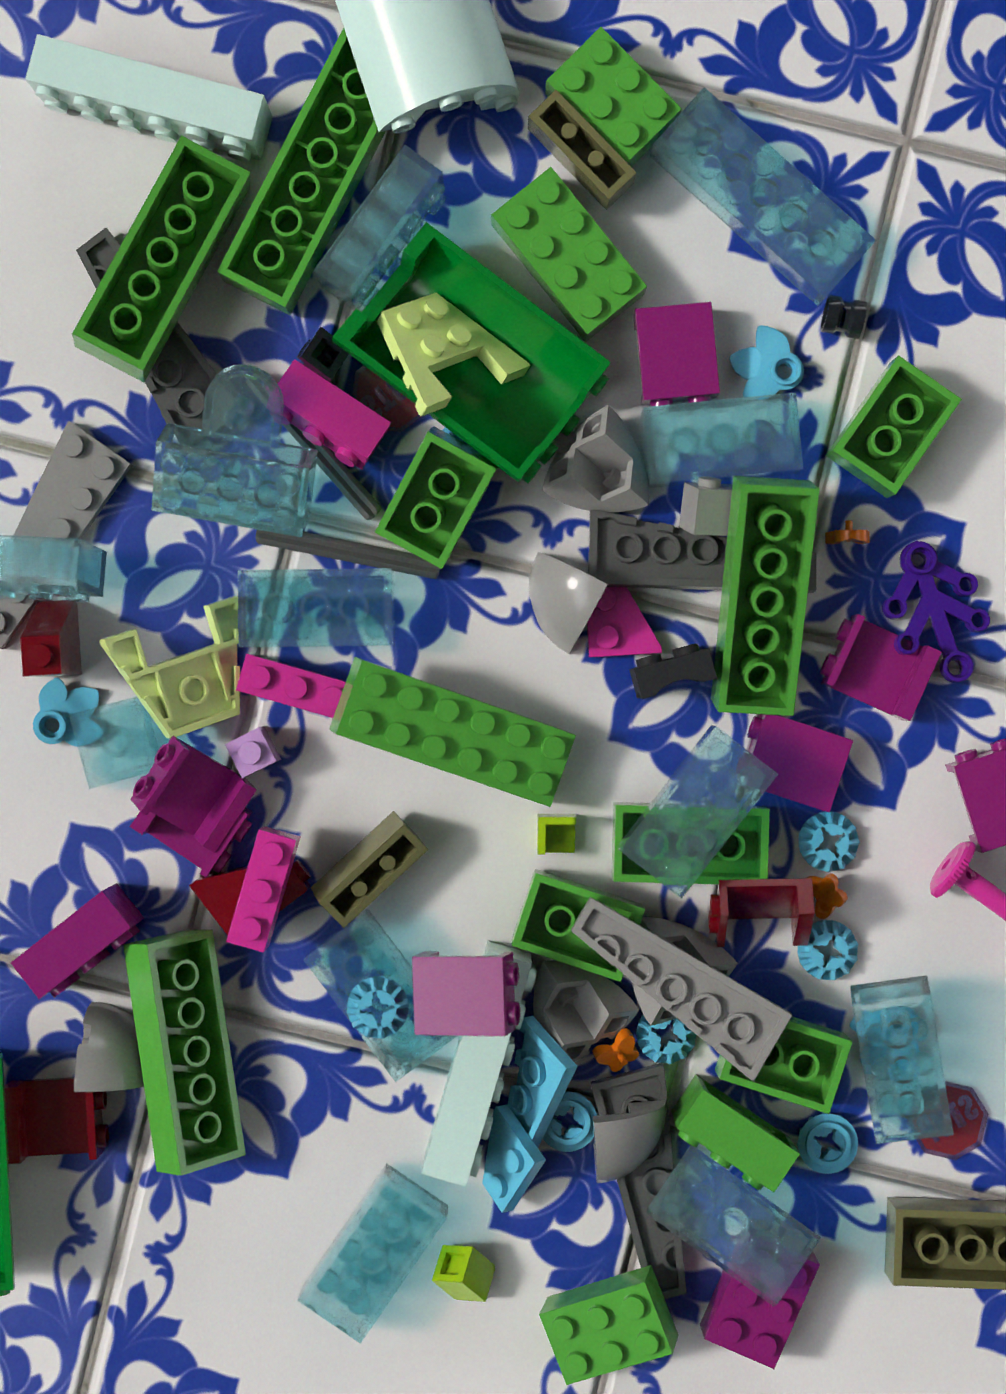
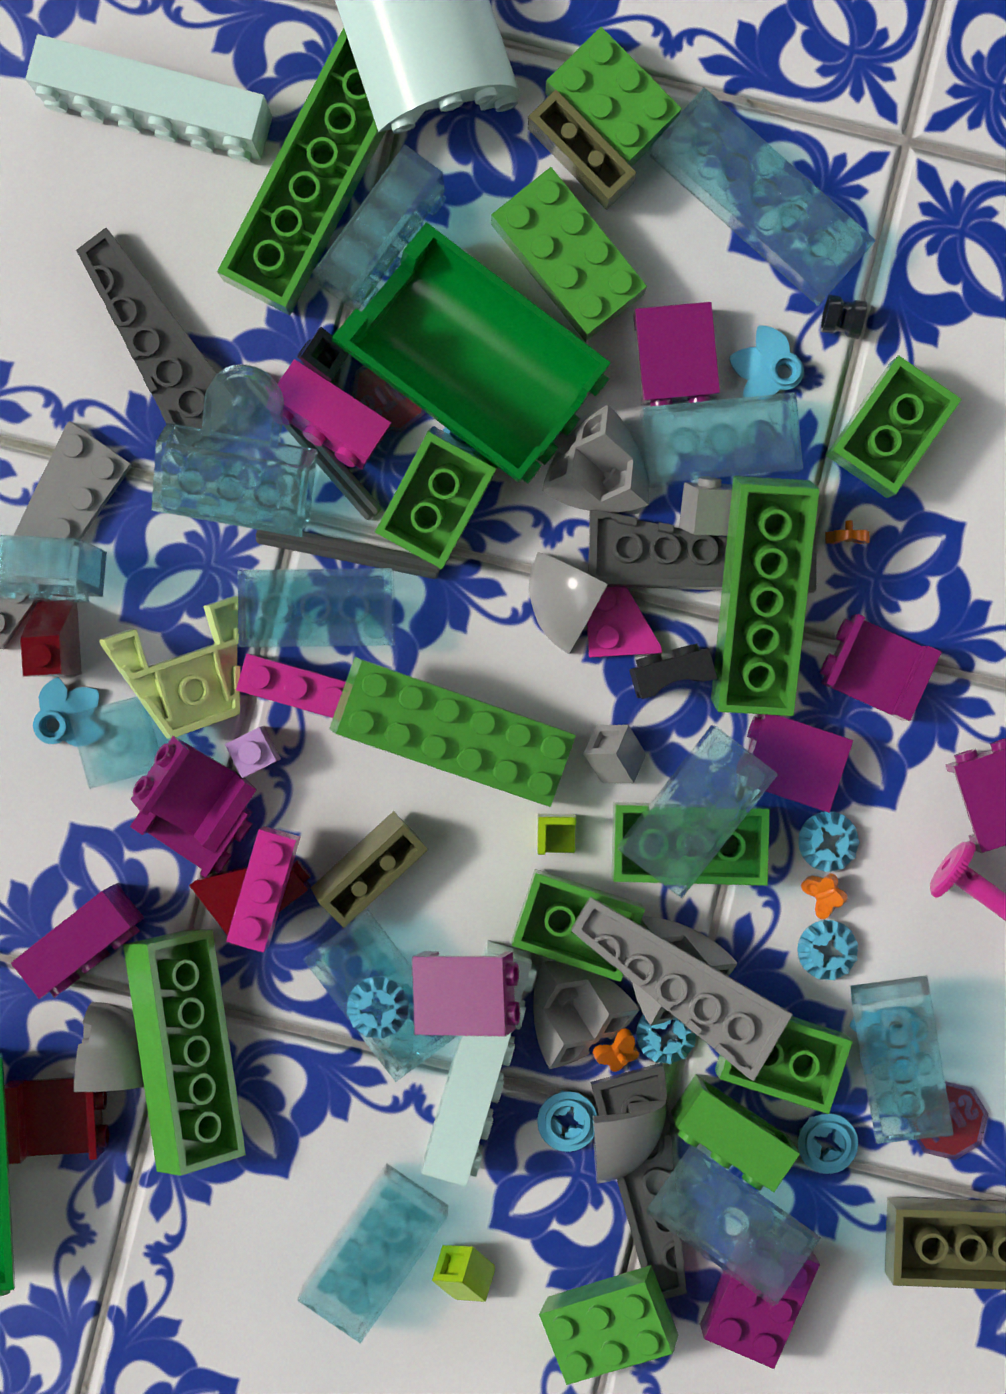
bright green brick [72,135,251,382] -> none
yellowish green wing [377,293,530,417] -> none
medium azure wing [482,1105,546,1213] -> none
medium azure wing [508,1016,577,1148] -> none
dark red panel [708,878,815,947] -> none
dark purple plant [882,541,990,683] -> none
none -> light grey panel [584,725,645,783]

